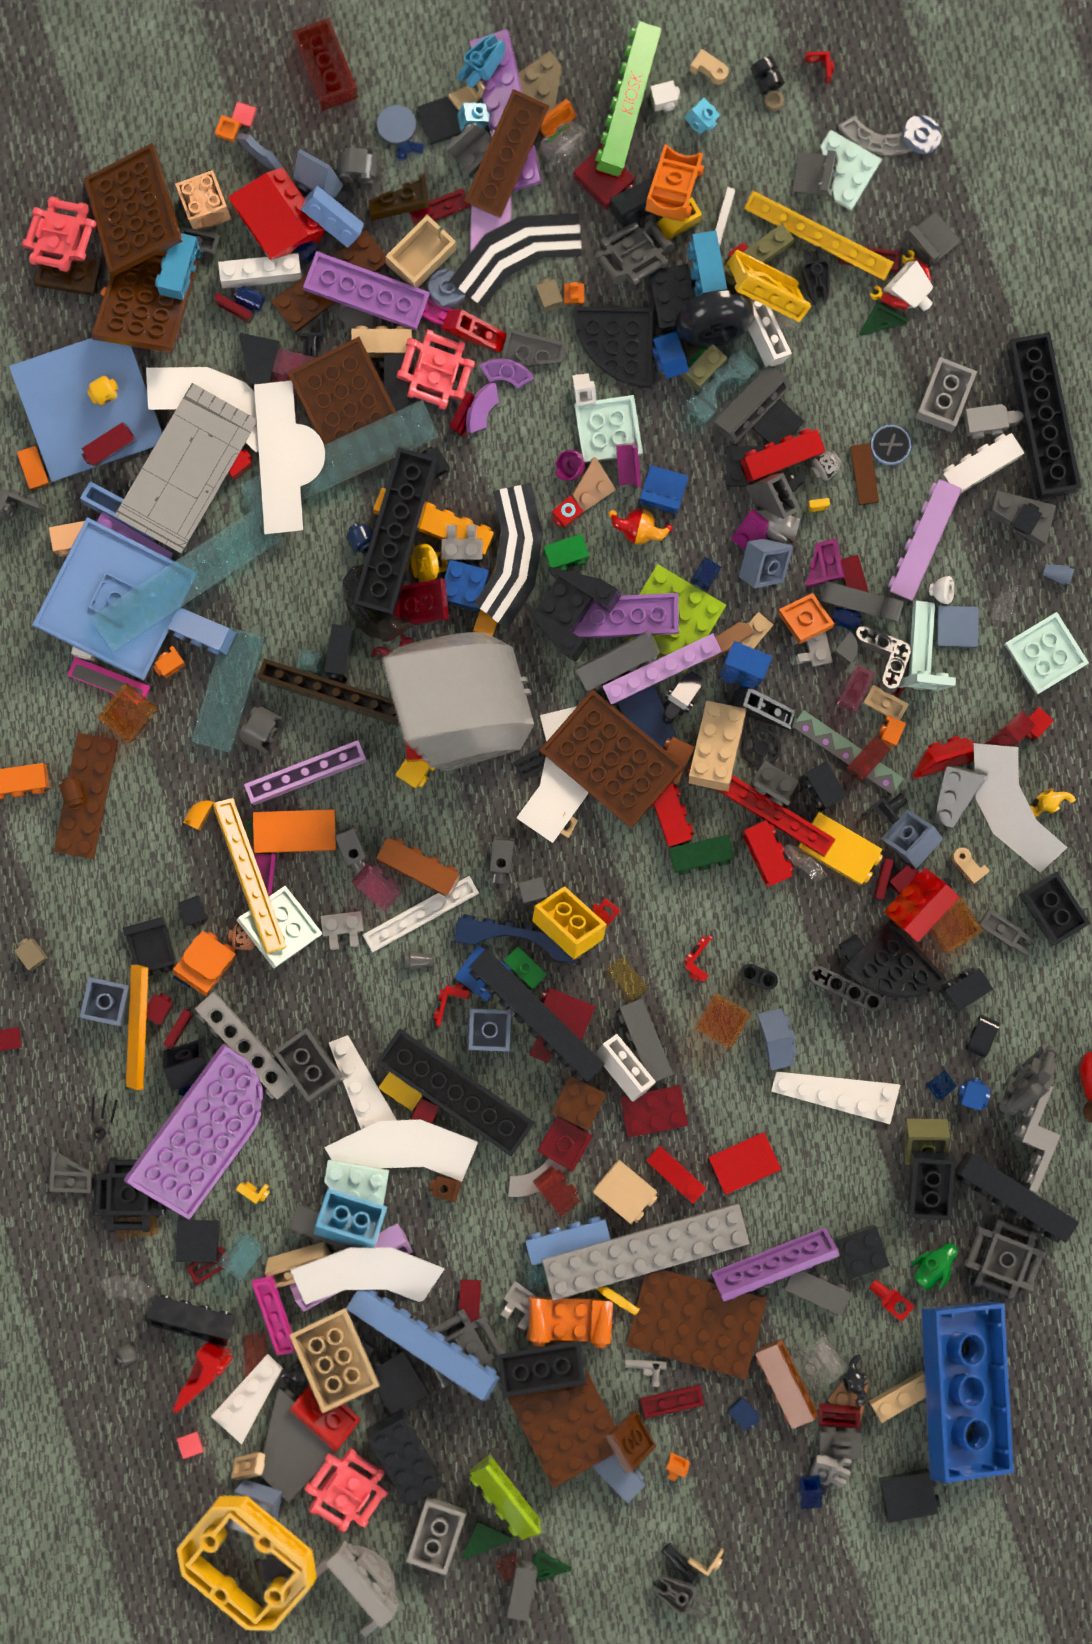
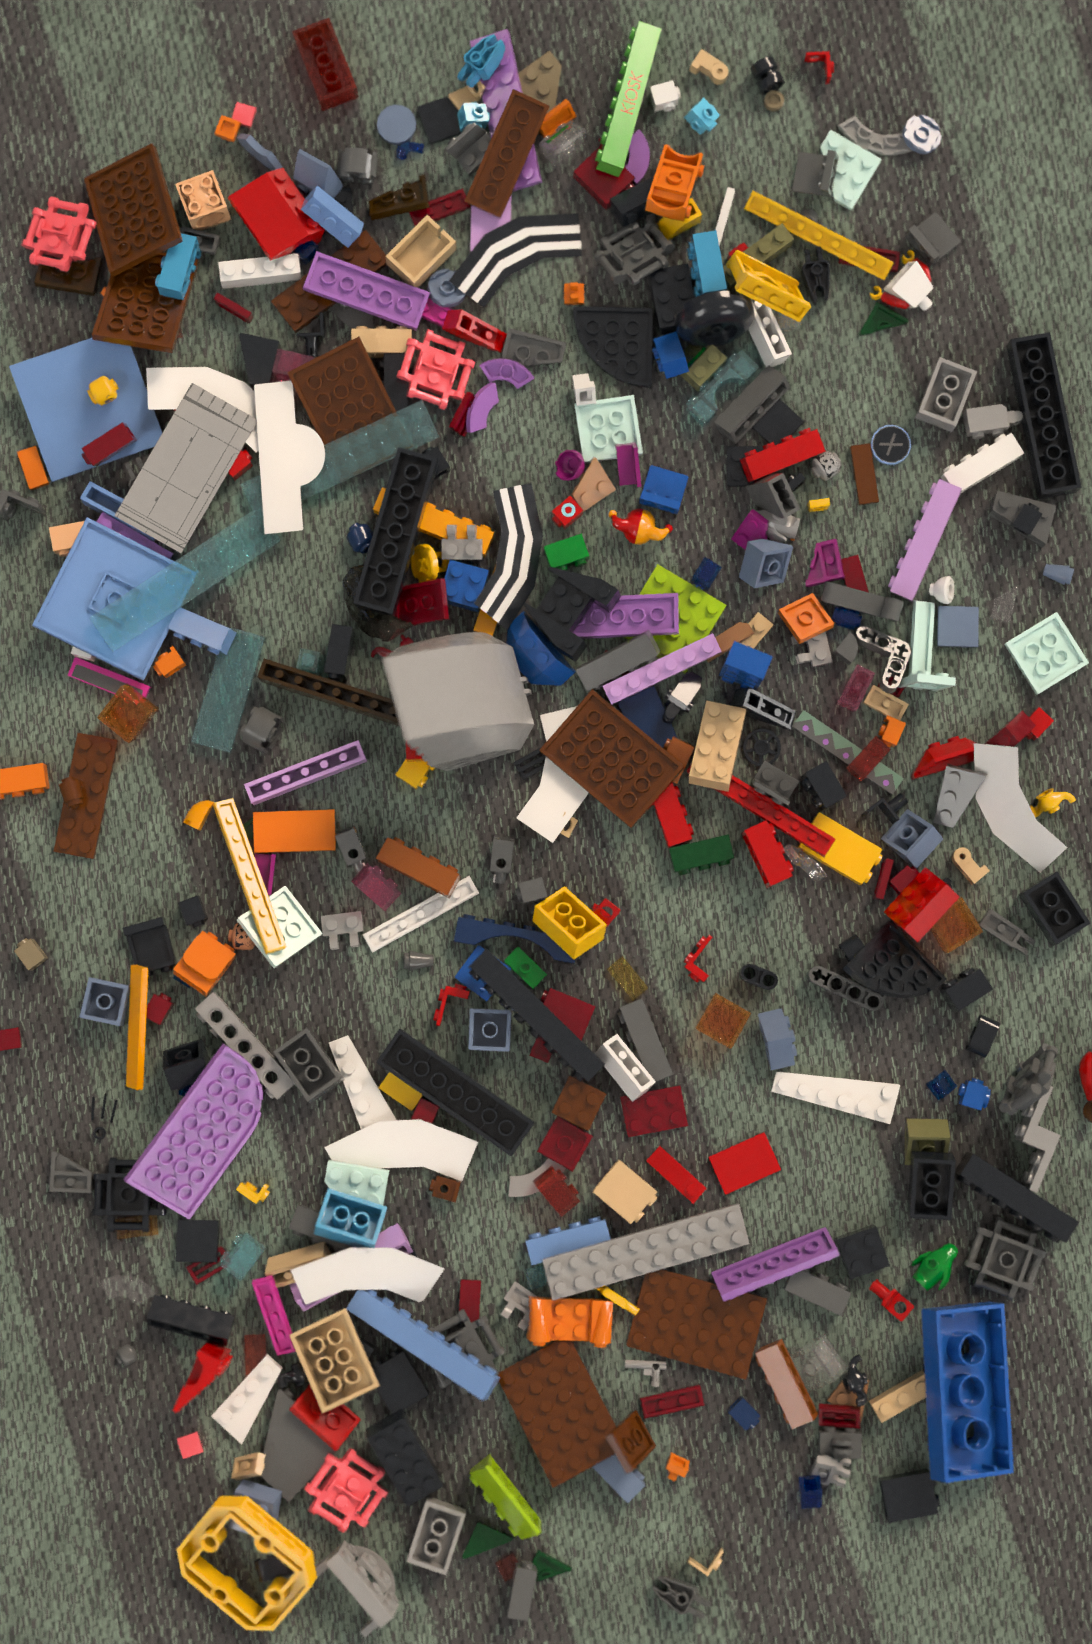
dark red tile [163,1009,194,1048] -> none
clear blue brick [234,285,265,312] -> none
black brick [497,1341,588,1399] -> none
dark tan brick [536,279,563,313] -> none
black pin [661,1543,699,1583] -> none
none -> blue wedge [506,611,576,686]
none -> medium lavender tile [625,130,650,185]

